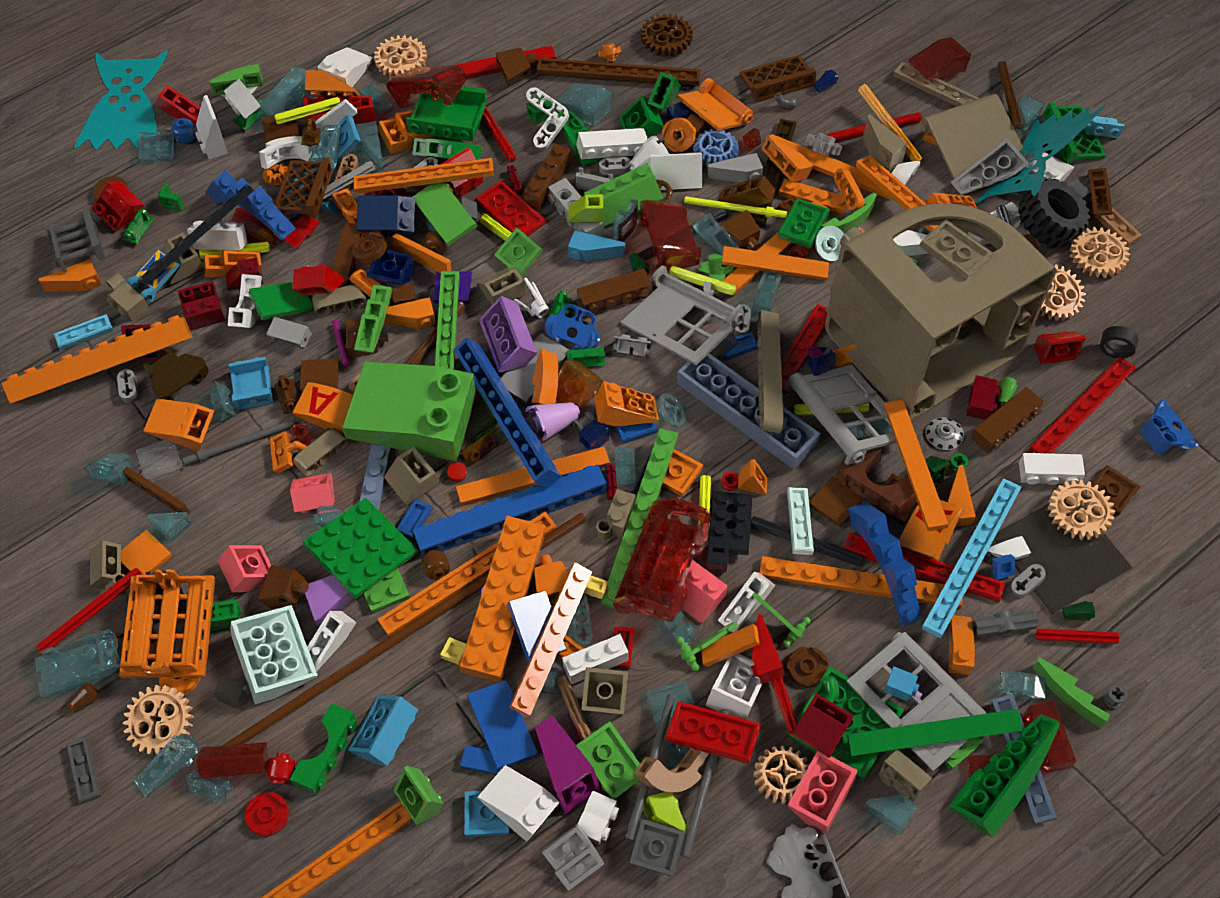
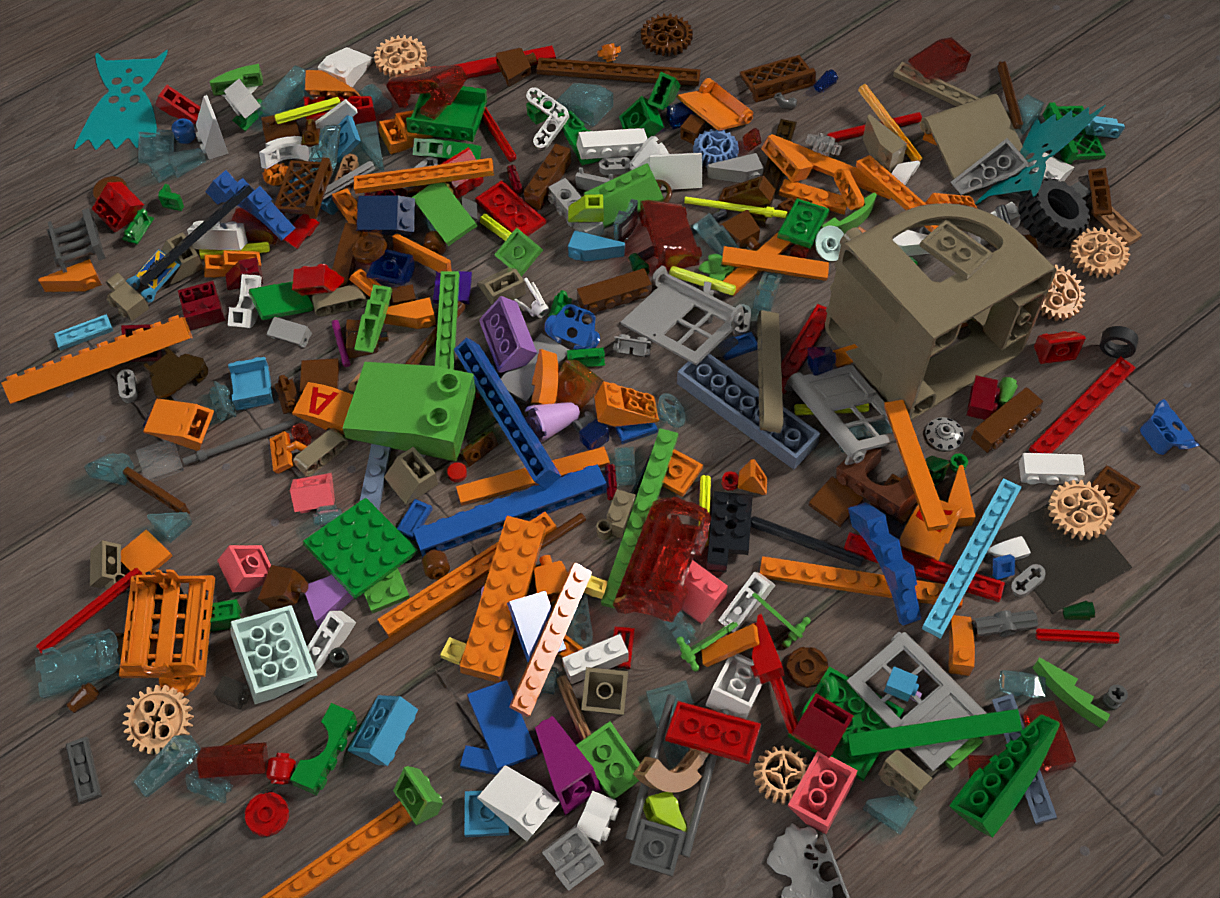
orange plate [662,118,696,152] -> none
light aqua tile [787,487,814,555] -> none
none -> clear light blue slope [147,148,206,183]
none -> pearl dark grey axle [329,647,349,668]
none -> clear red tile [420,91,451,120]

